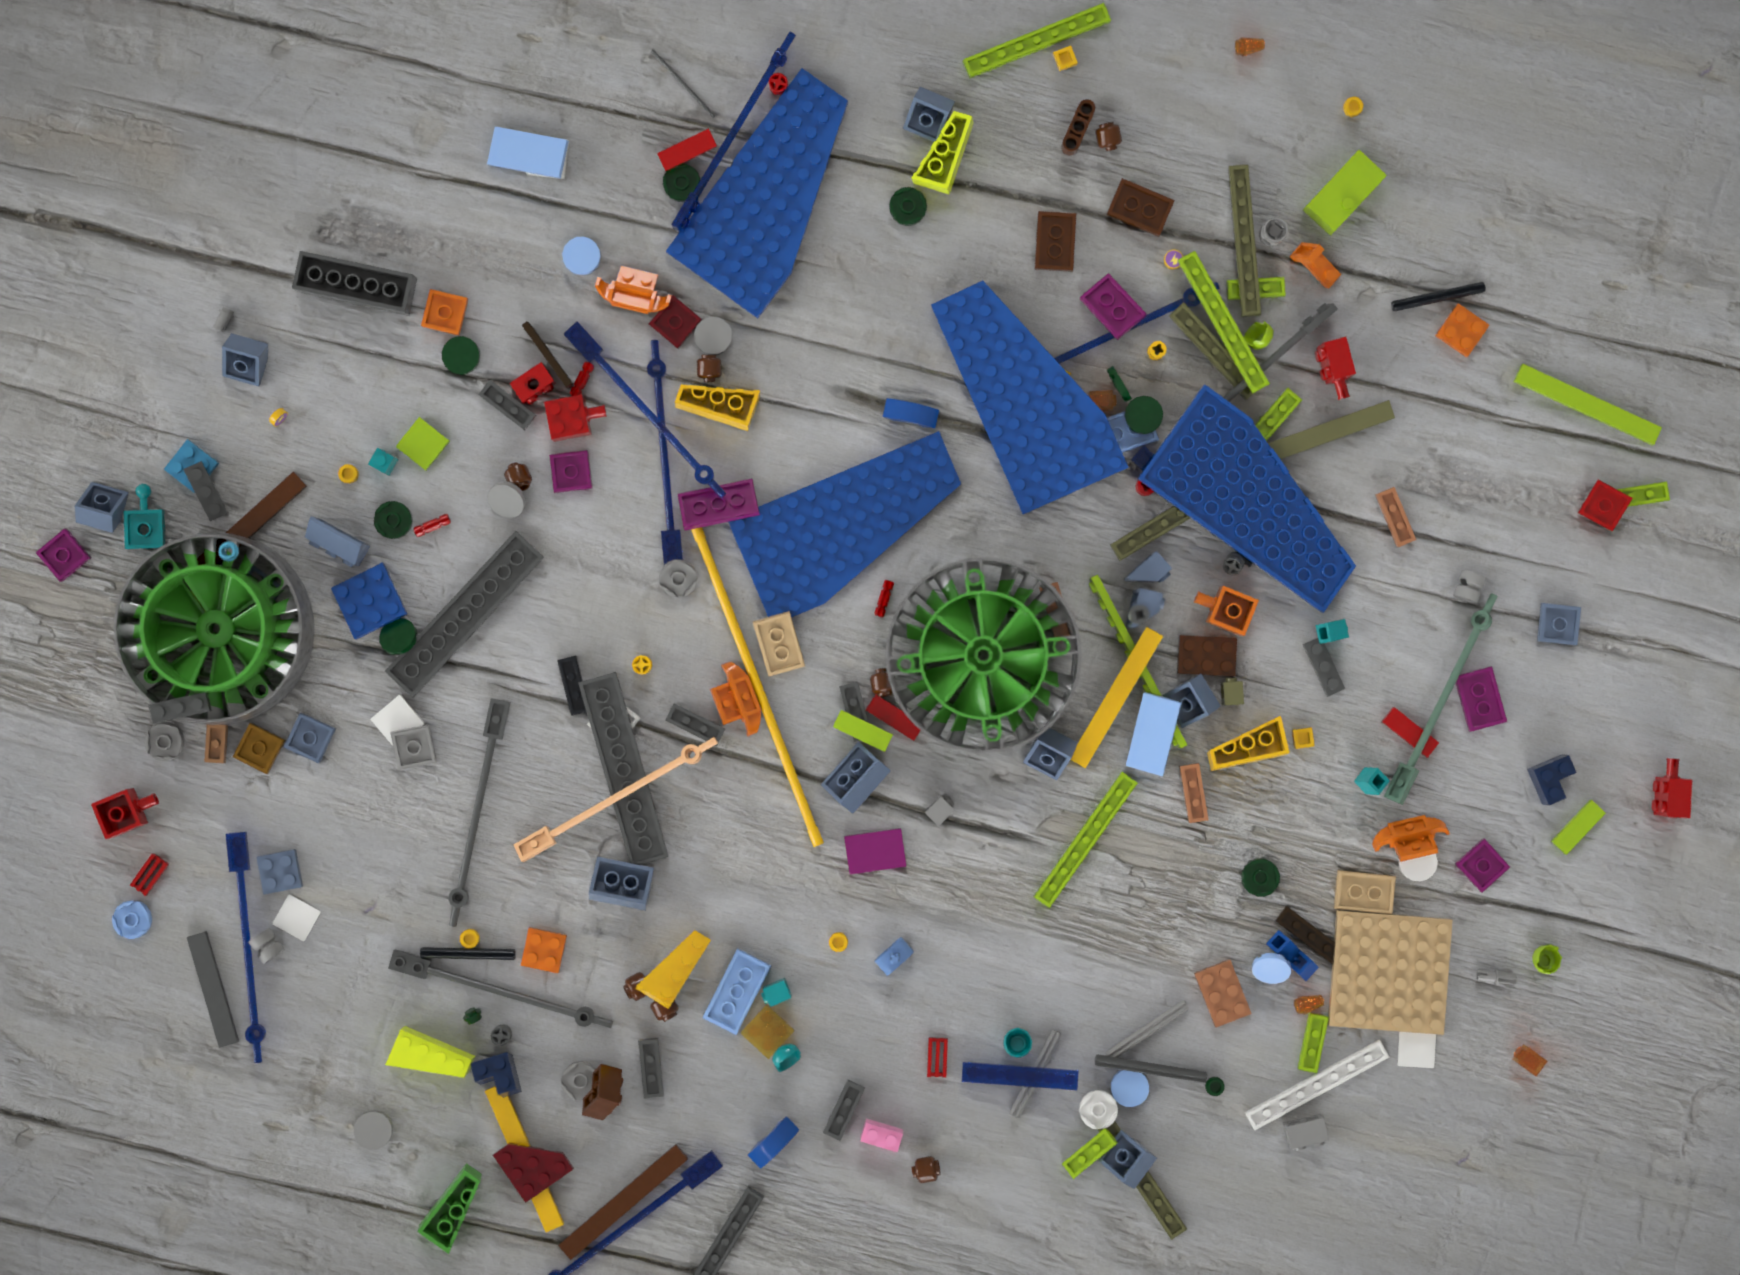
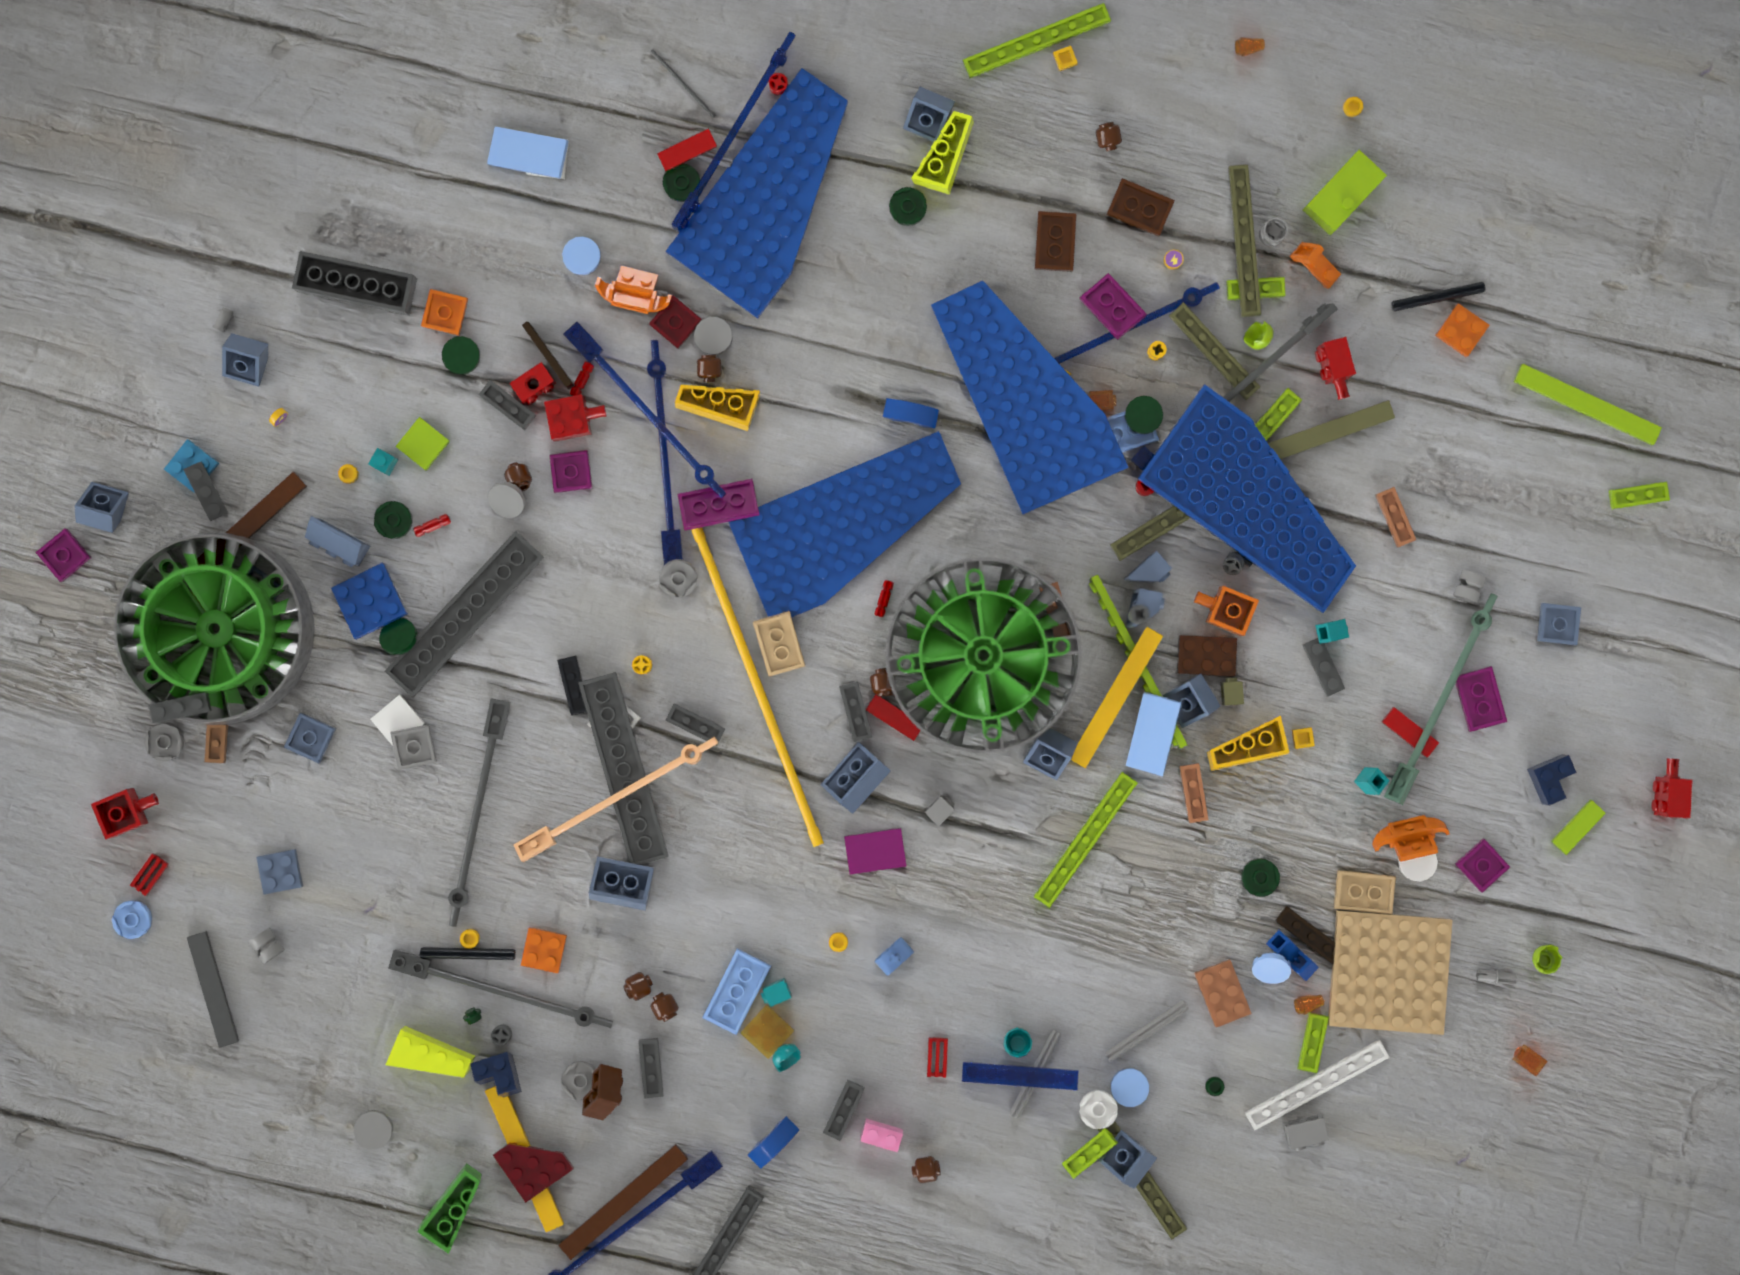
teal plate [124,484,165,549] -> none
medium azure plate [219,542,239,561] -> none
clear blue bar [225,831,266,1063] -> none
pearl gold tile [233,723,285,774] -> none
white sticker [273,894,321,941] -> none
yellow wedge [636,930,711,1009] -> none
orange plate [710,662,762,736] -> none
lime tile [833,710,893,752] -> none
reddish brown beam [1061,99,1095,156] -> none
dark grey axle [1095,1054,1207,1083] -> none
dark green tile [1107,366,1132,402] -> none
lime tile [1178,251,1270,394] -> none
white sticker [1397,1032,1436,1068] -> none
red tile [1578,479,1633,532] -> none

